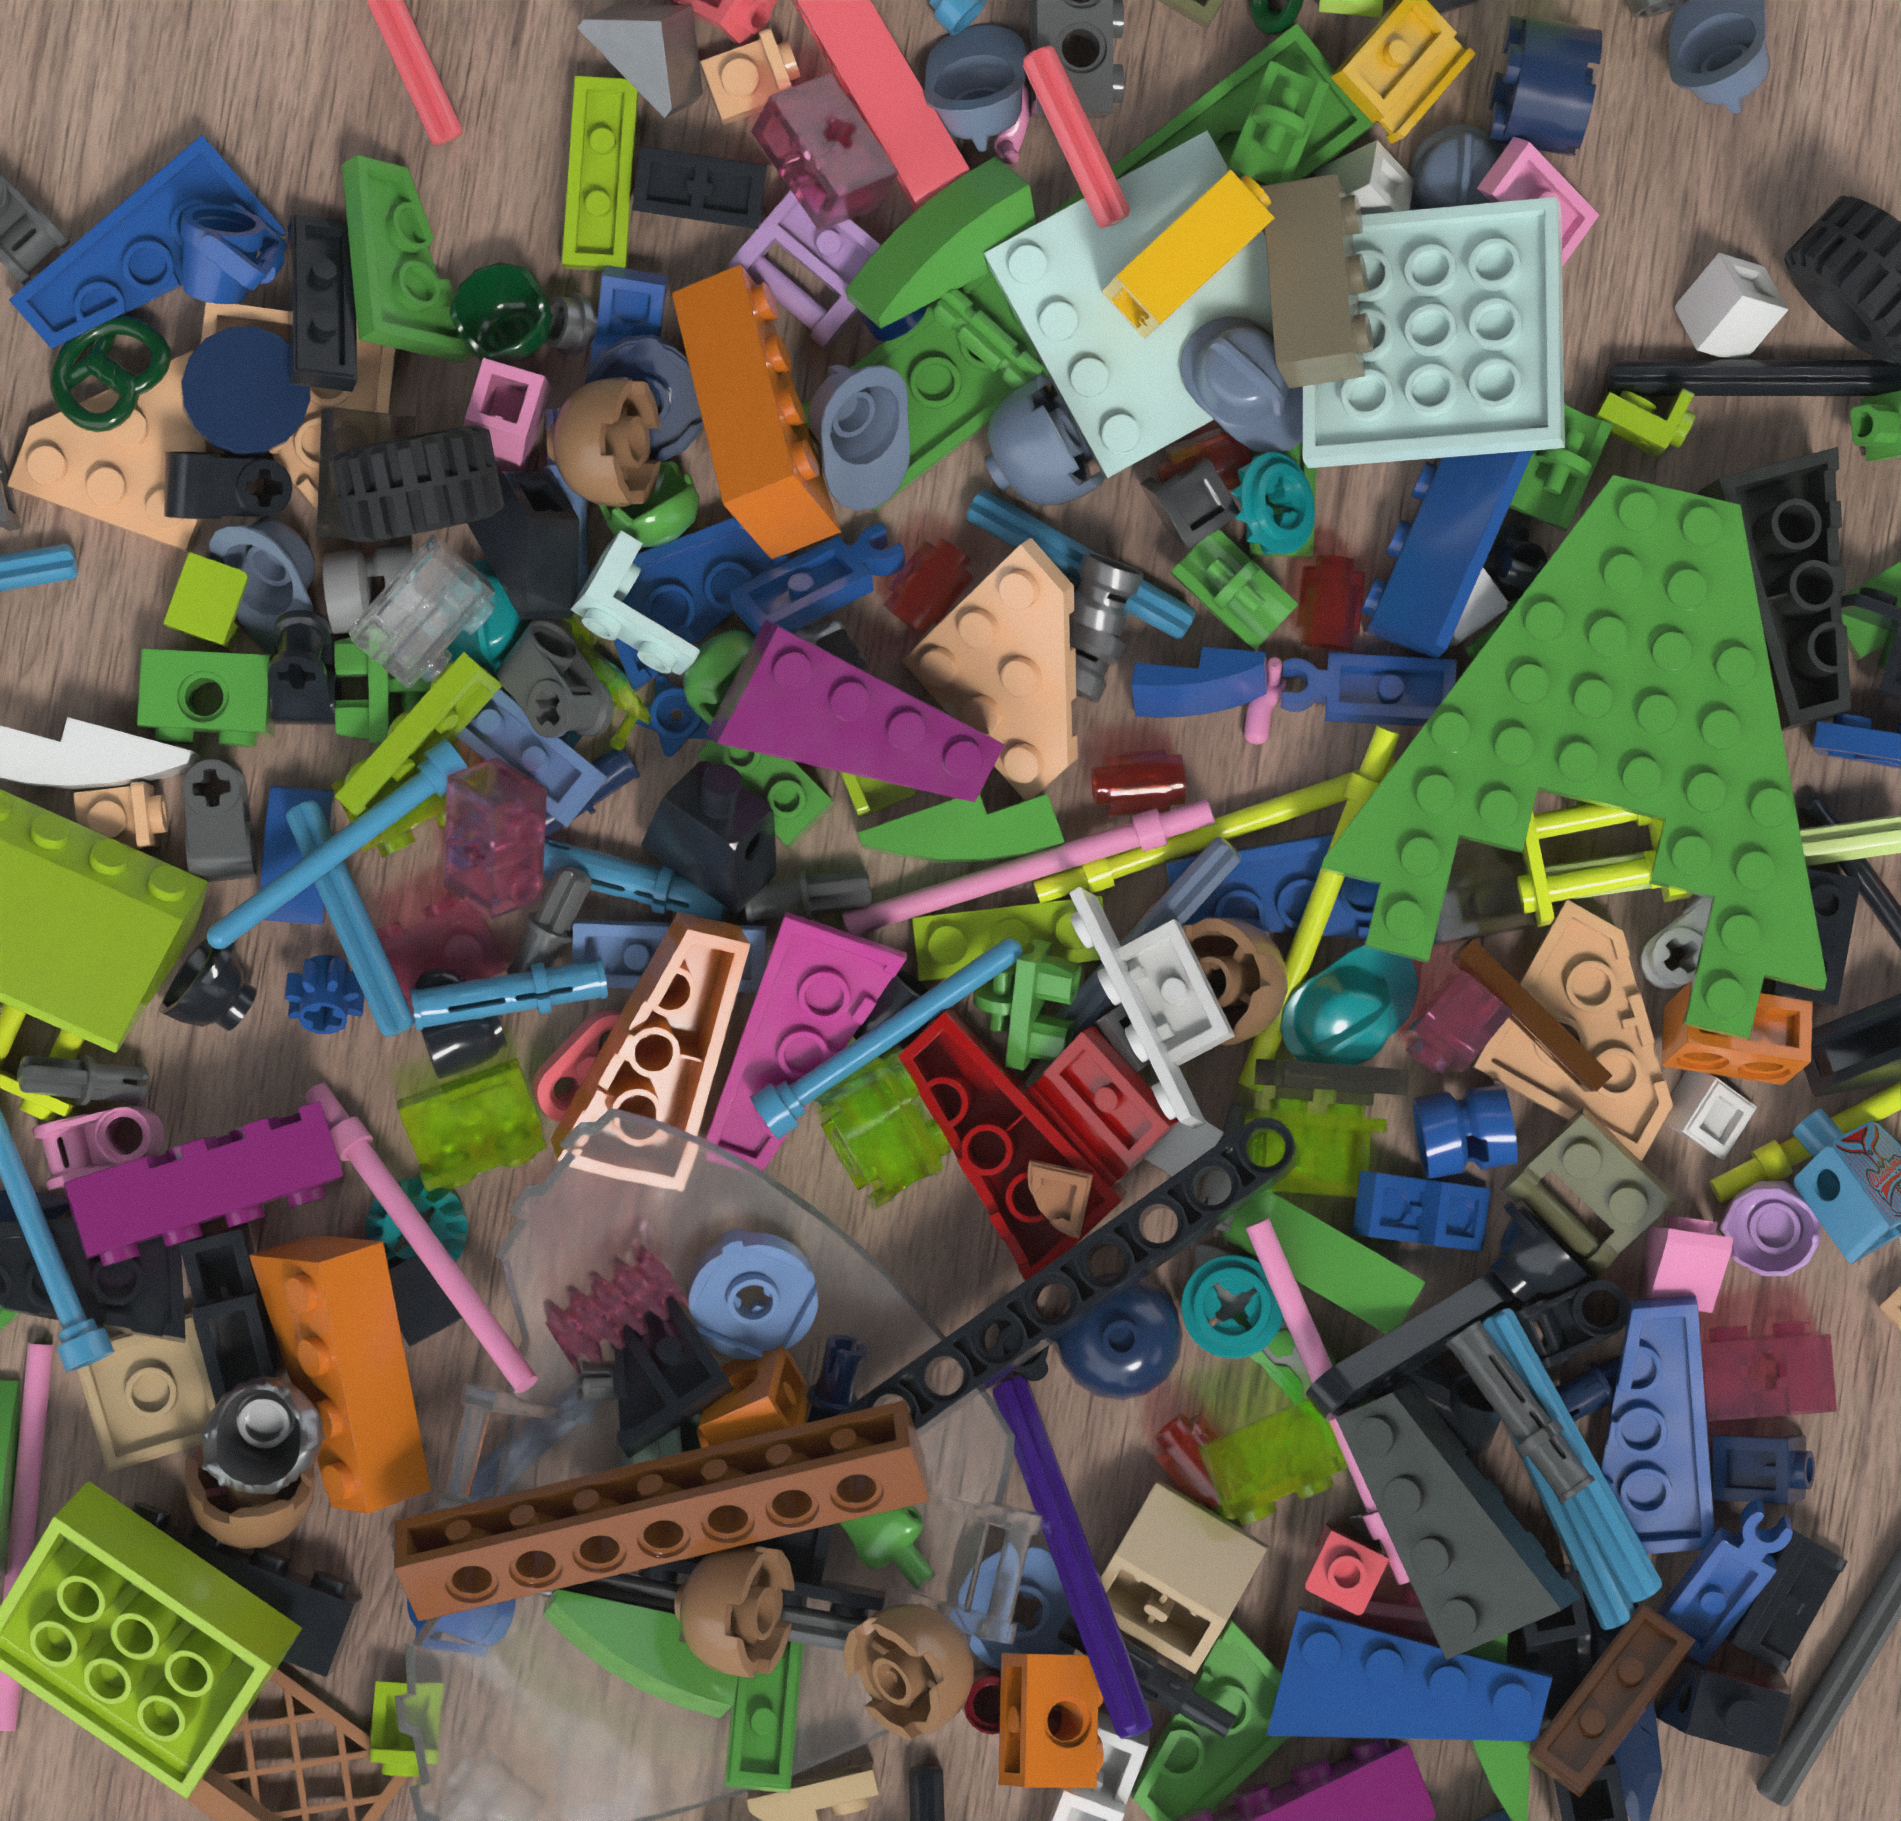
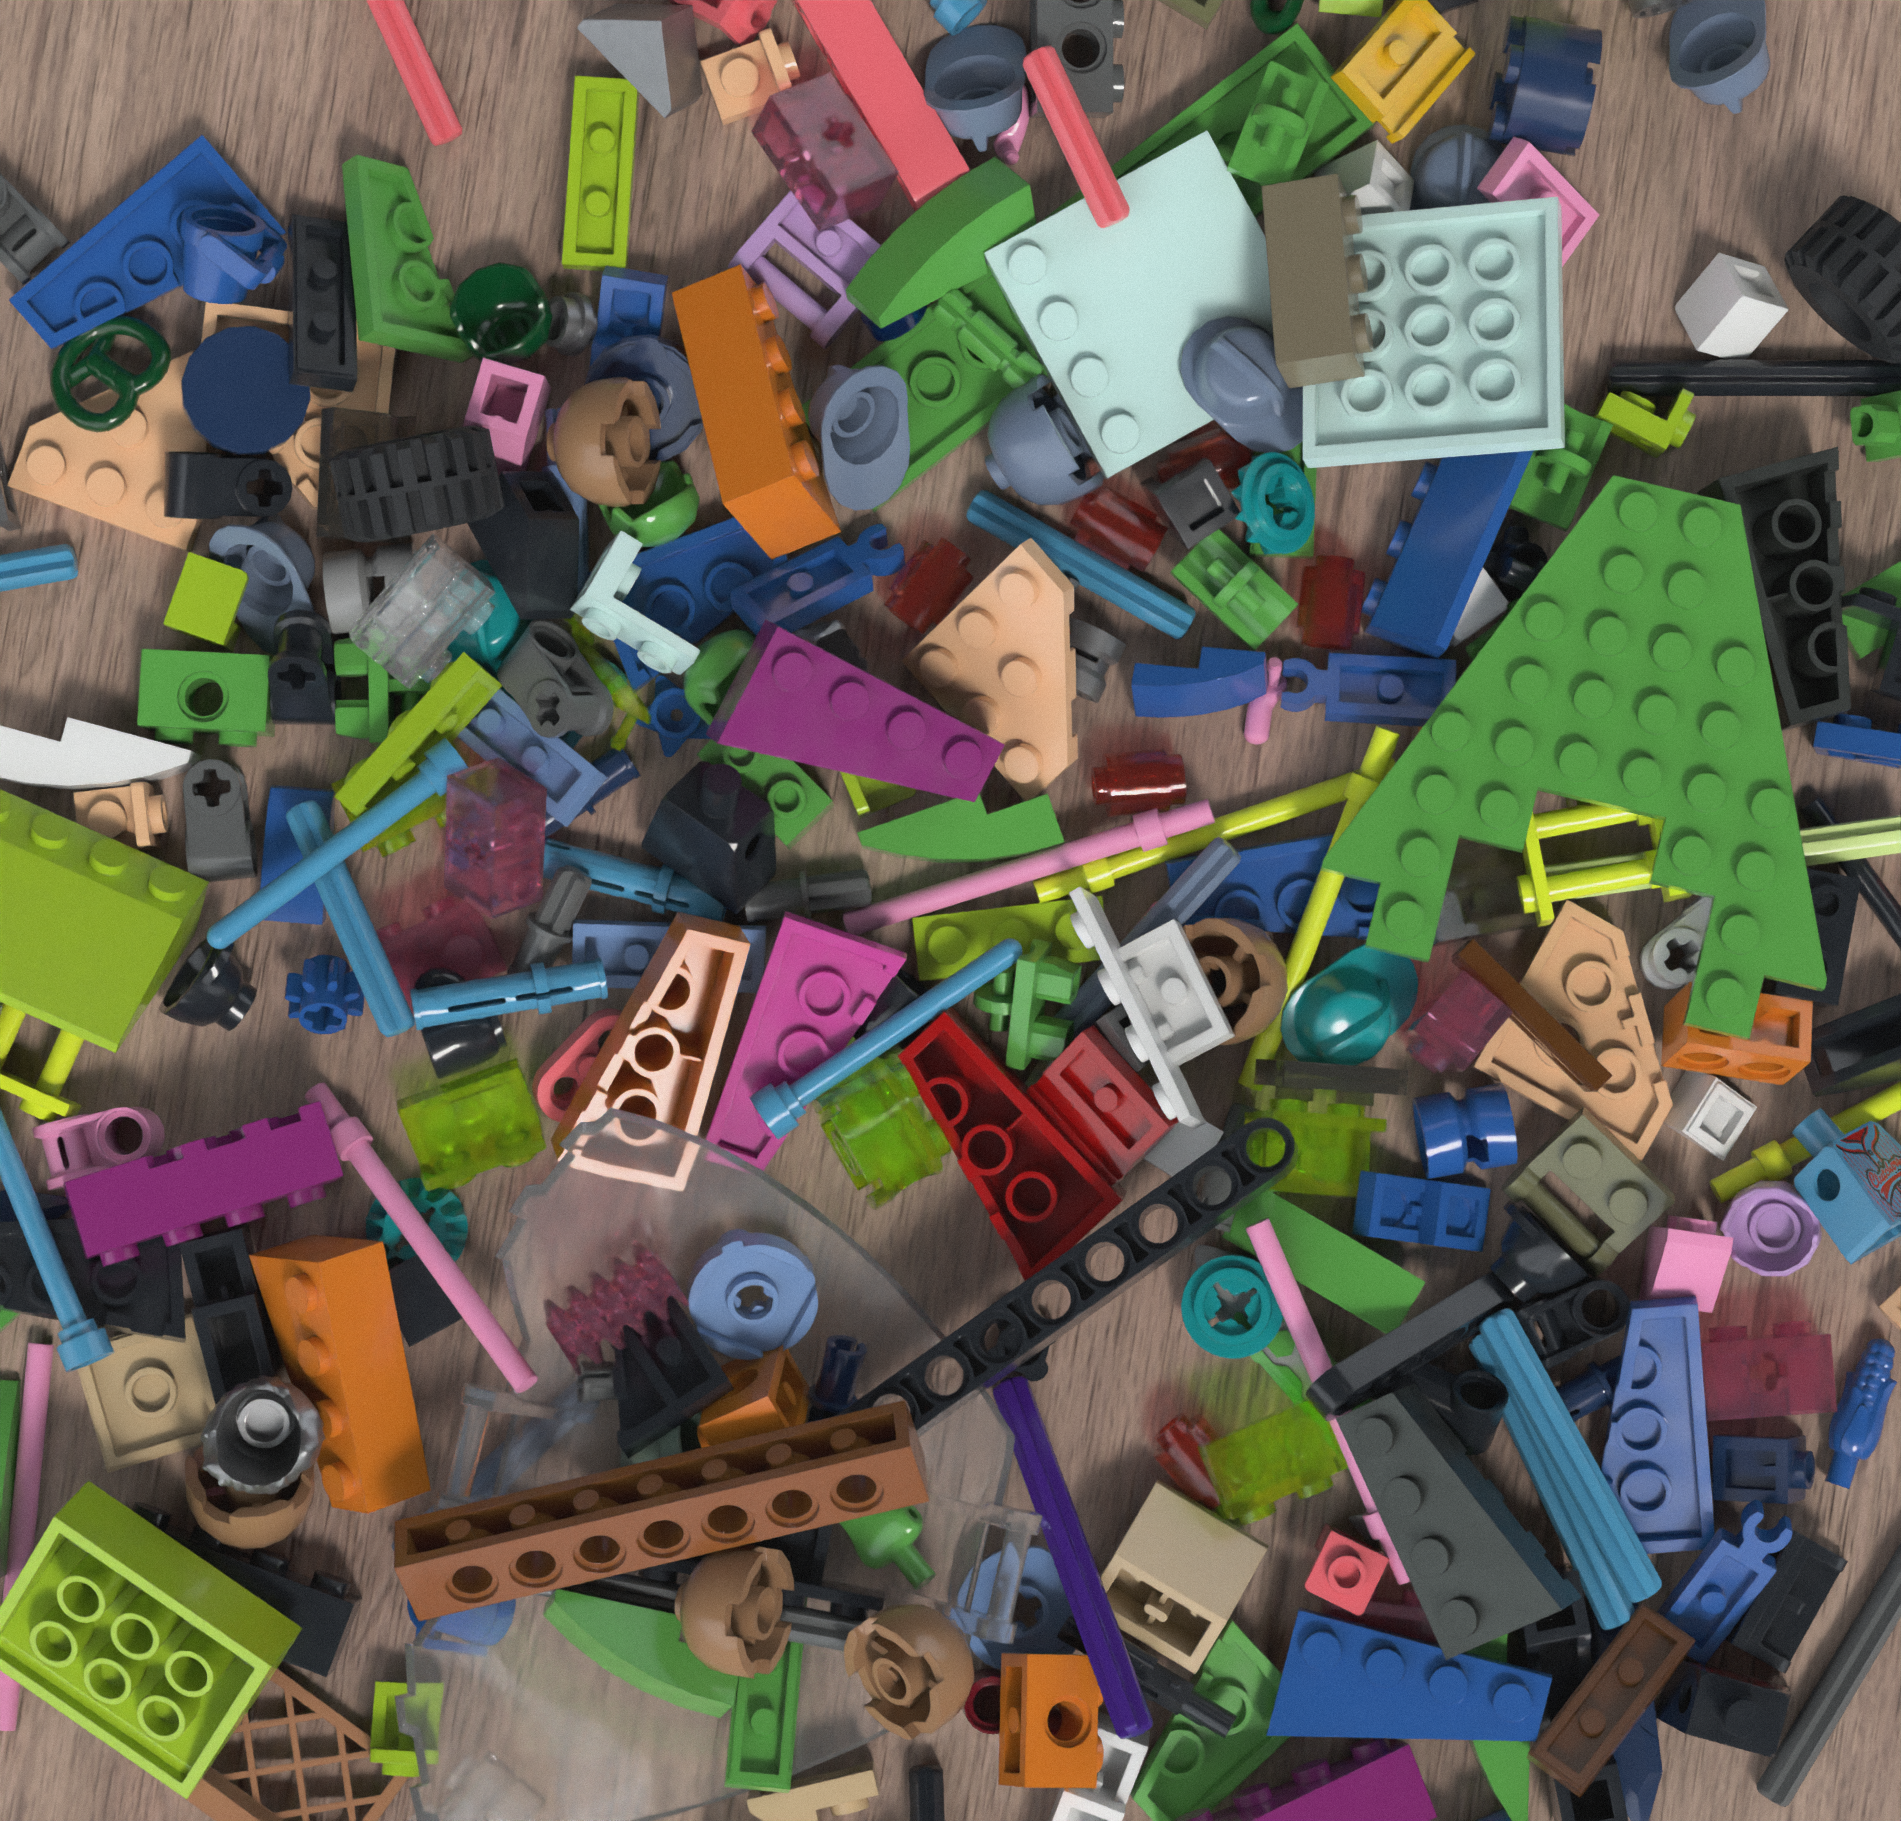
dark grey axle [17,1054,149,1106] -> none
black hinge [632,146,772,229] -> none
nougat tile [1028,1159,1094,1239] -> none
dark blue cylinder [1056,1272,1183,1401] -> none
flat silver wheel [1069,552,1144,636] -> none
yellow window [1102,170,1275,339] -> none
dark grey pin [1445,1320,1596,1504] -> none
none -> clear red brick [1069,485,1169,572]
none -> blue piece [1825,1338,1897,1489]

